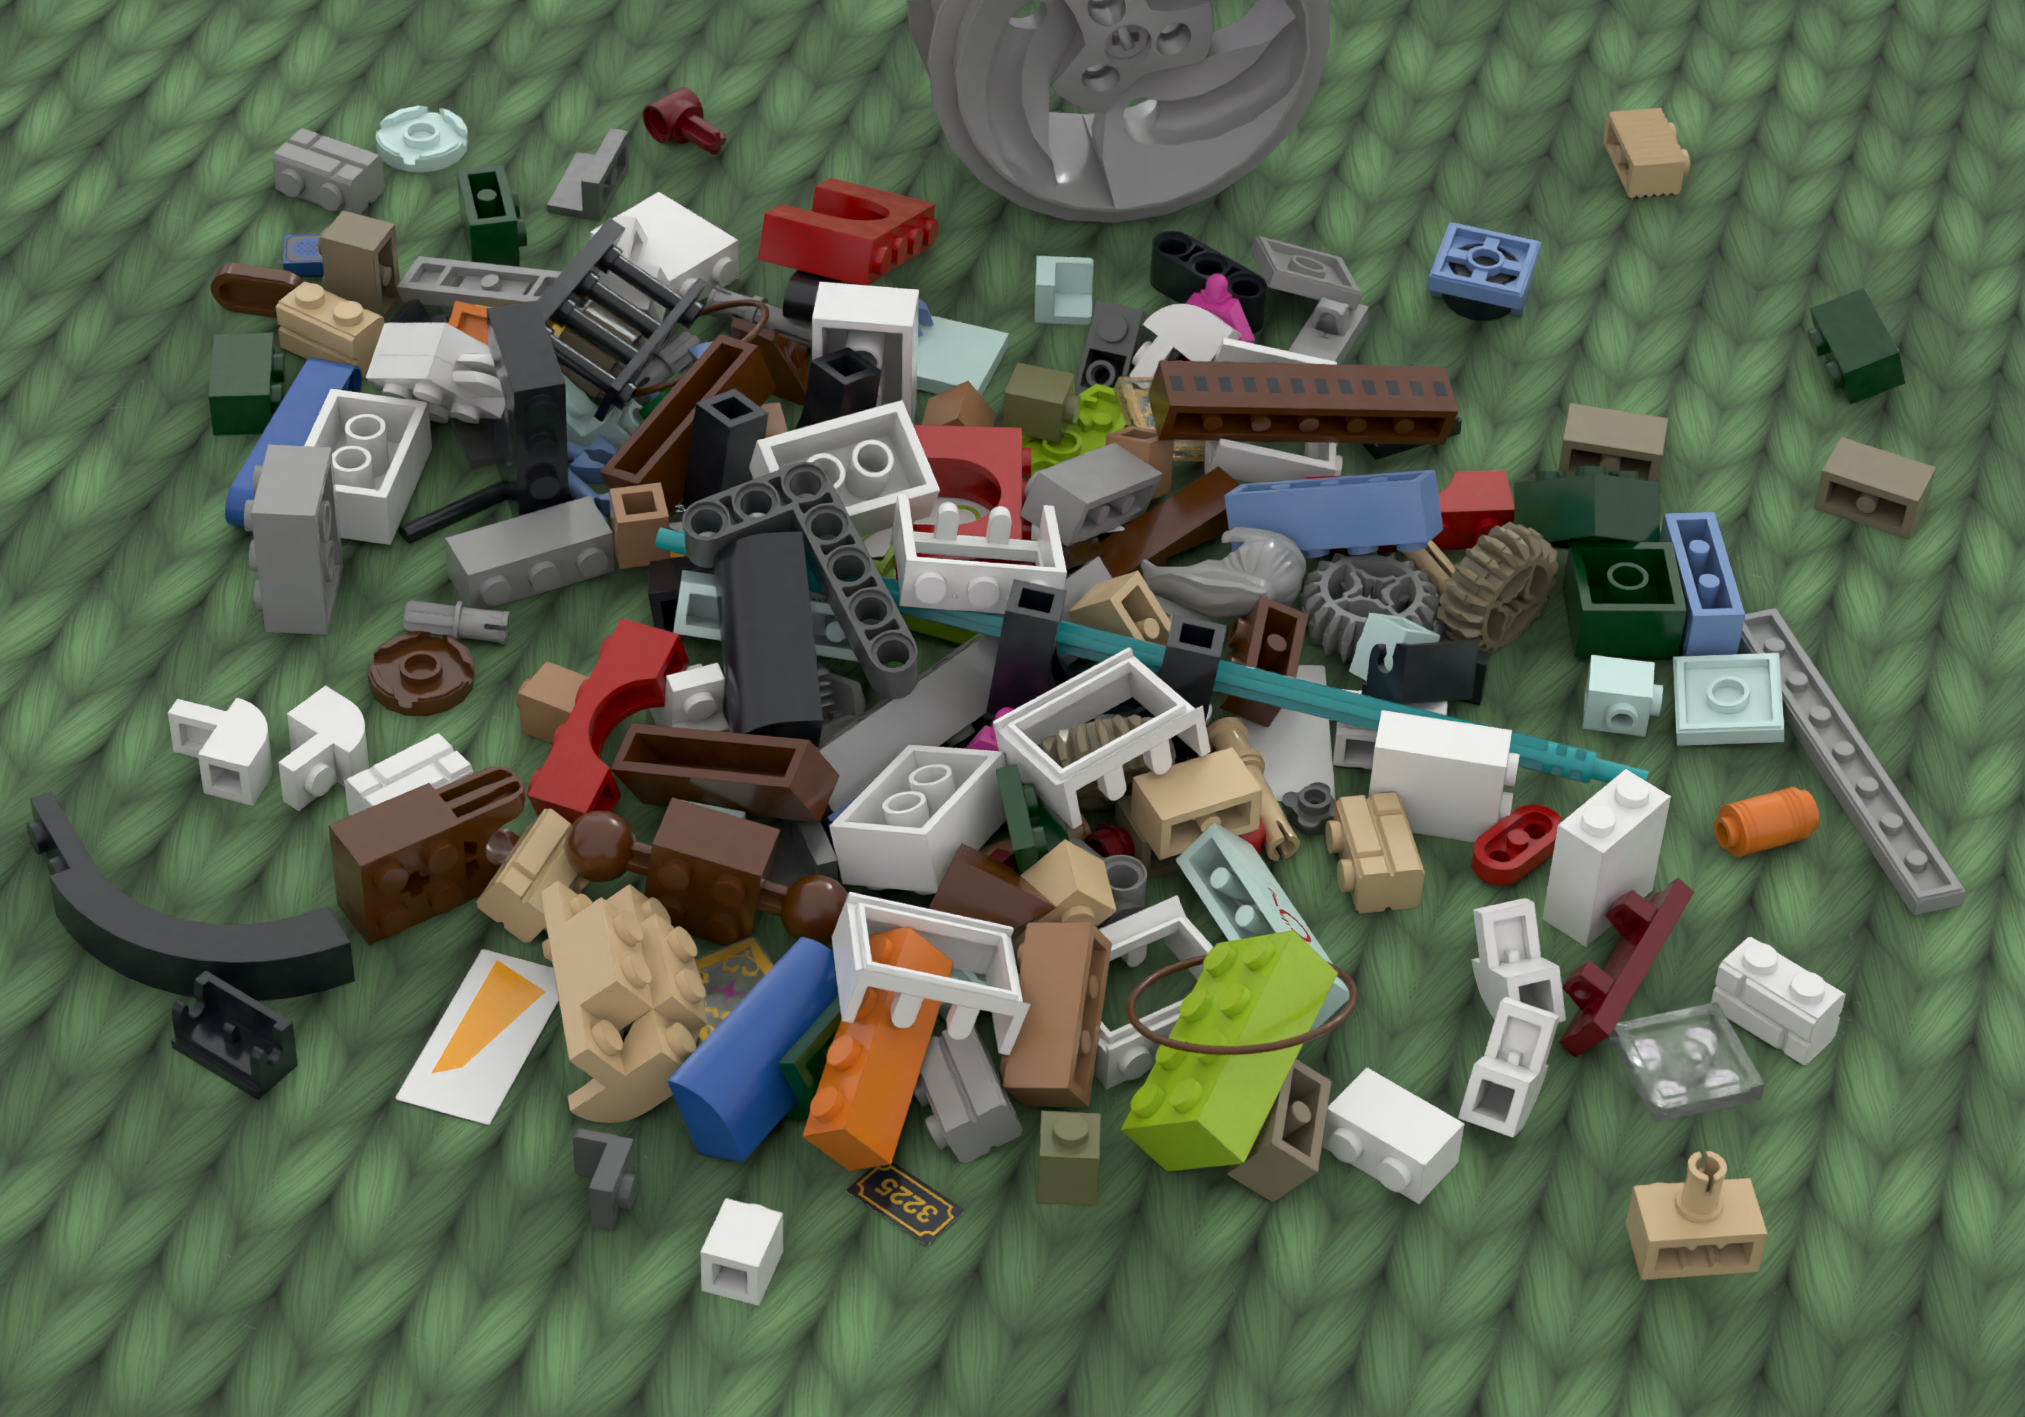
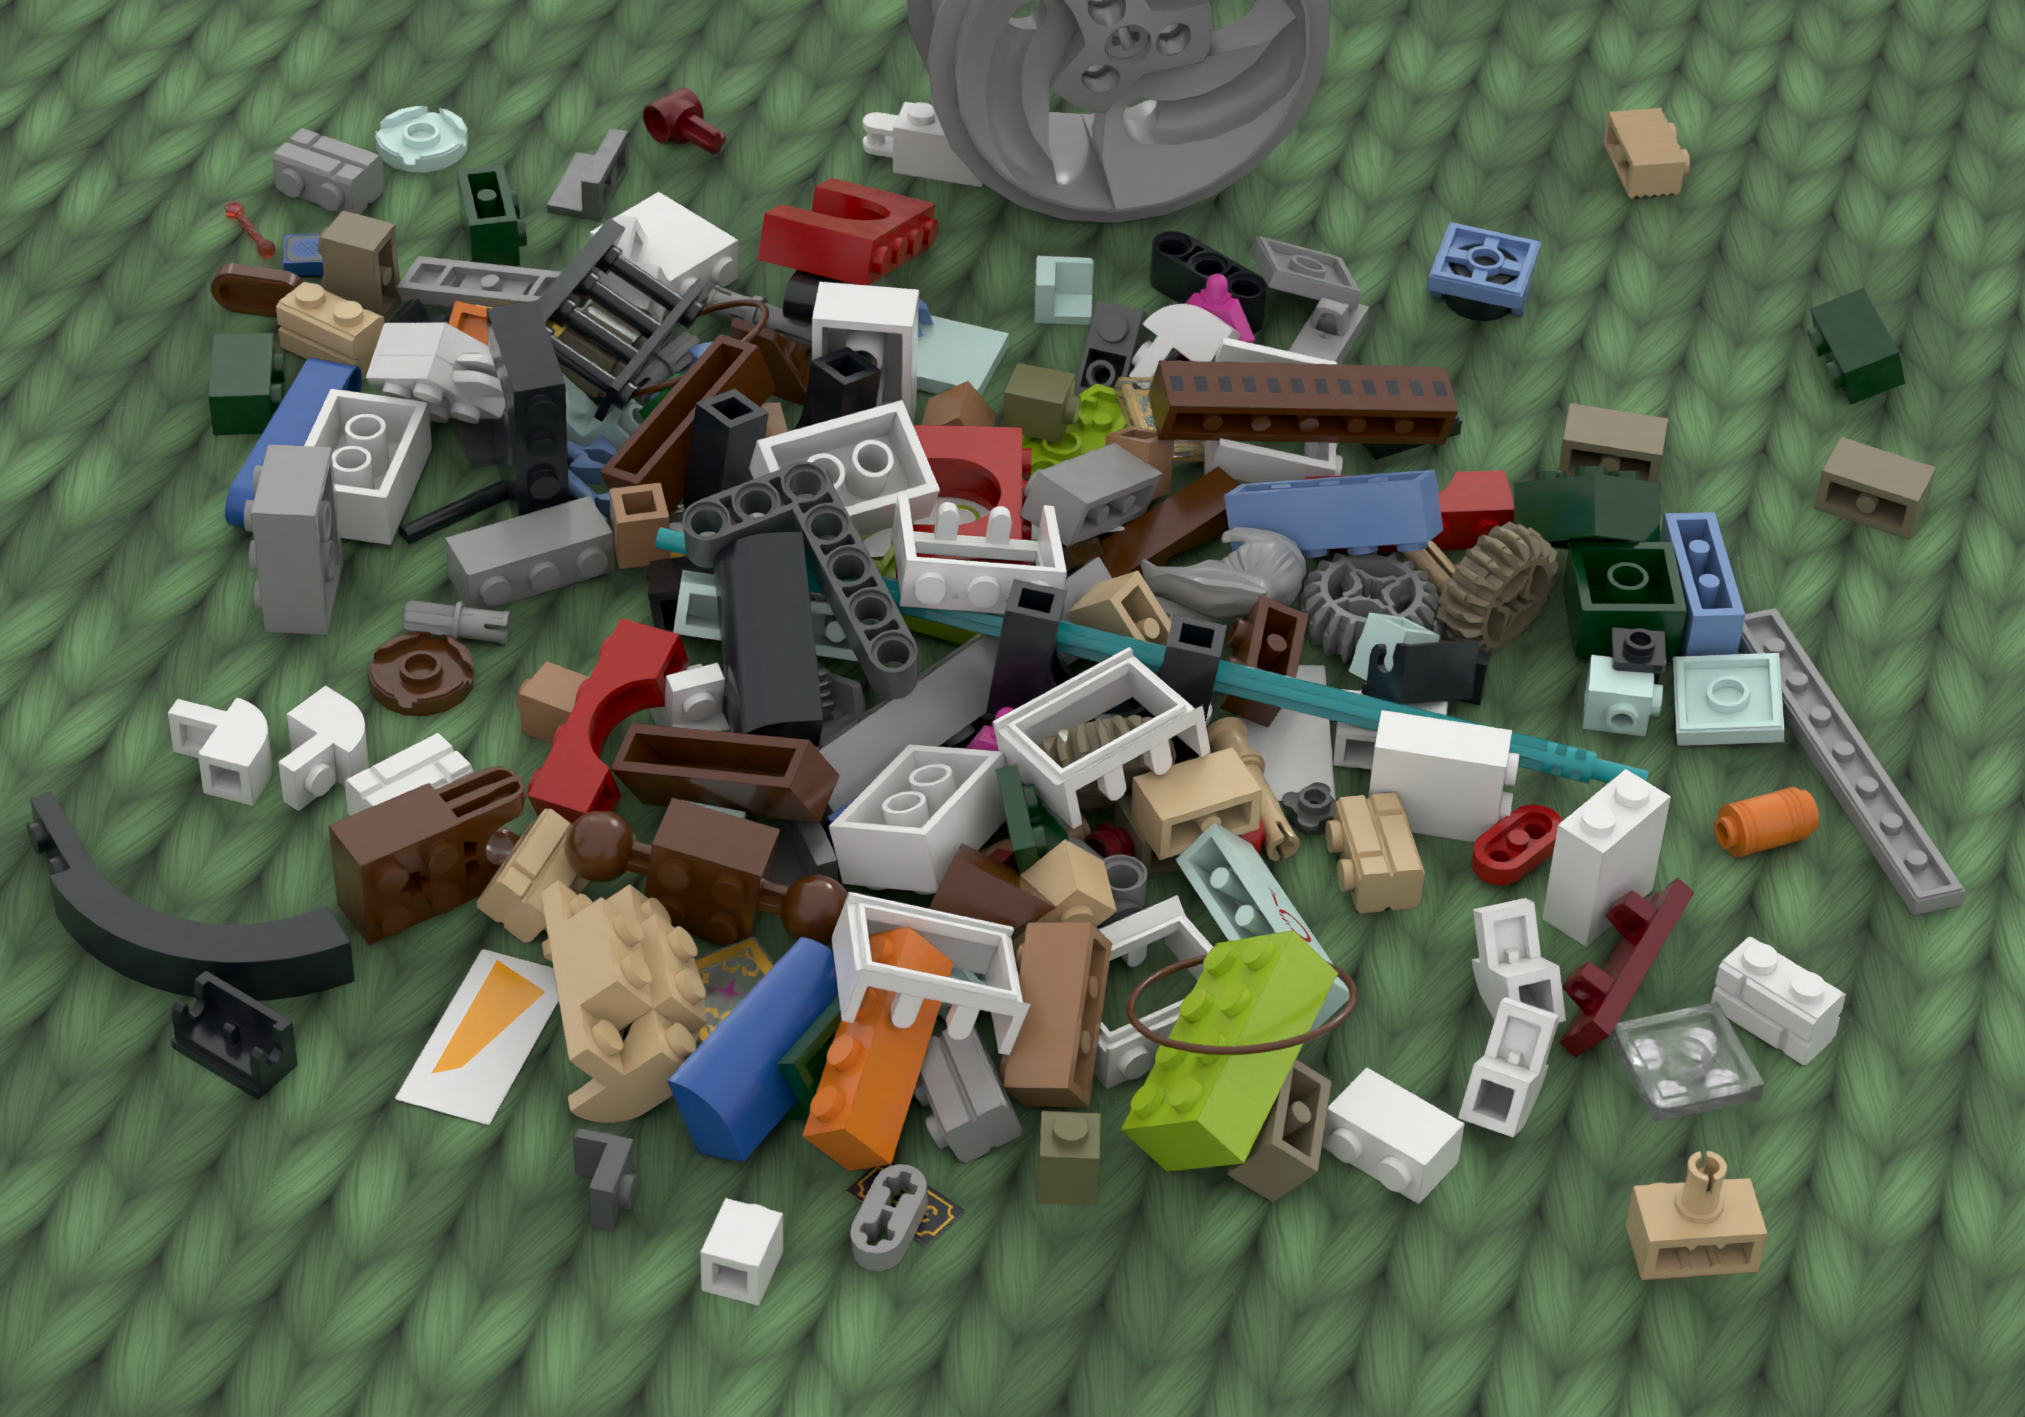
none -> clear red hinge [225,201,276,258]
none -> light grey beam [850,1164,928,1272]
none -> white brick [863,102,983,187]
none -> black bracket [1607,627,1666,685]

